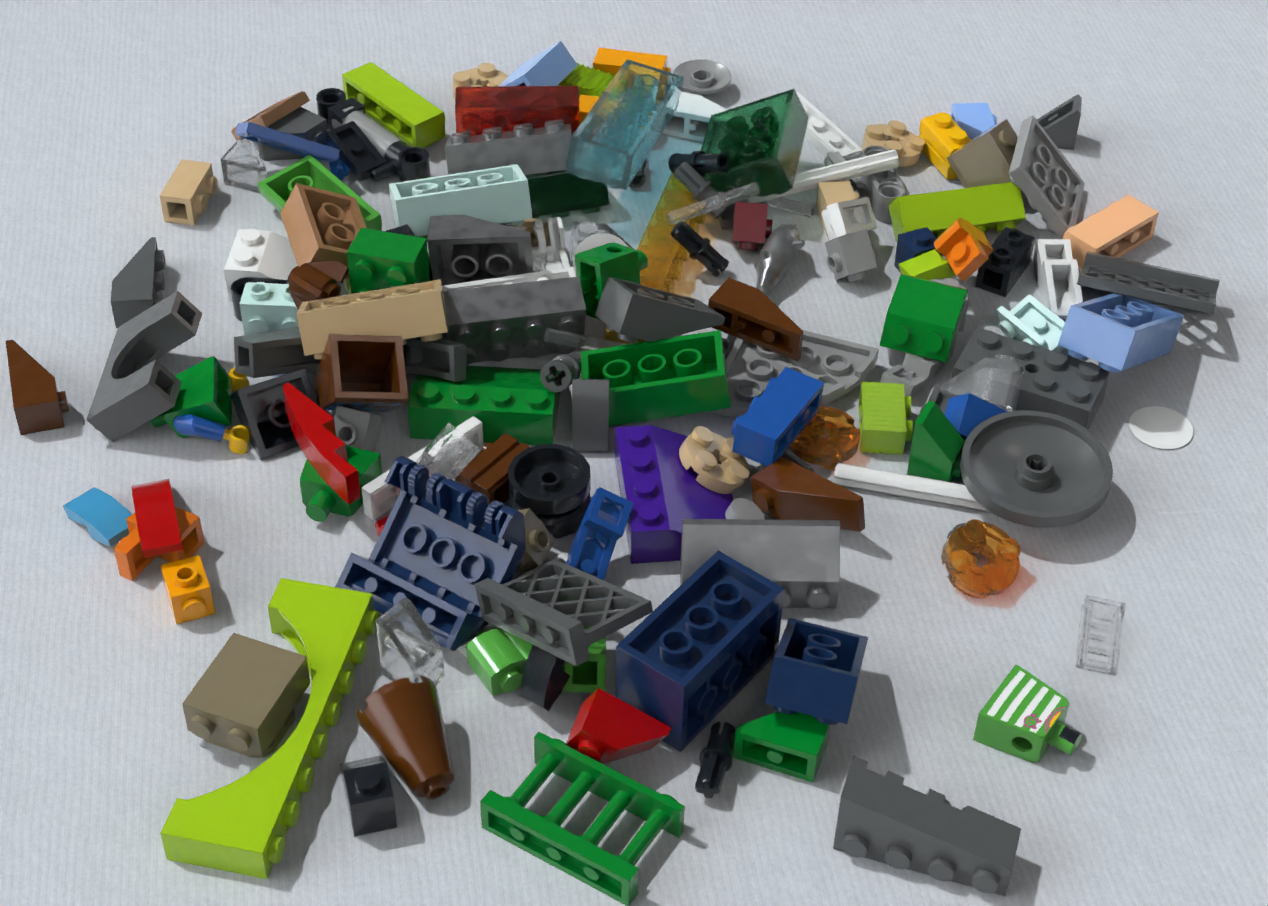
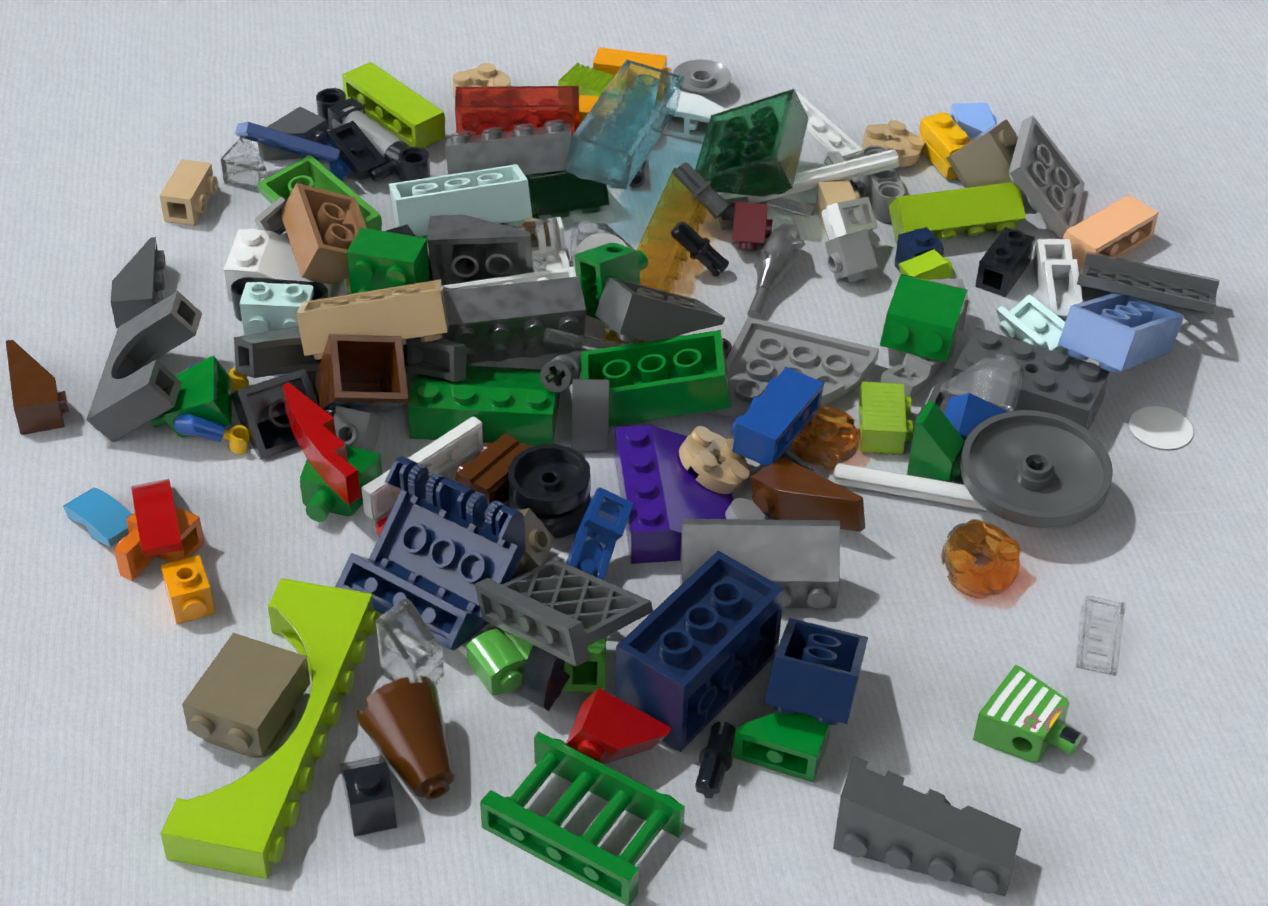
medium nougat tile [231,91,310,141] -> none
reddish brown brick [287,261,349,309] -> none
clear slope [416,421,480,480] -> none
light blue brick [487,41,578,121] -> none
clear bar [666,182,760,225] -> none
black pin [668,151,730,176] -> none
reddish brown slope [708,278,803,362] -> none
orange brick [934,218,994,282] -> none
dark grey slope [1037,94,1082,150] -> none
none -> light grey slope [255,197,286,235]

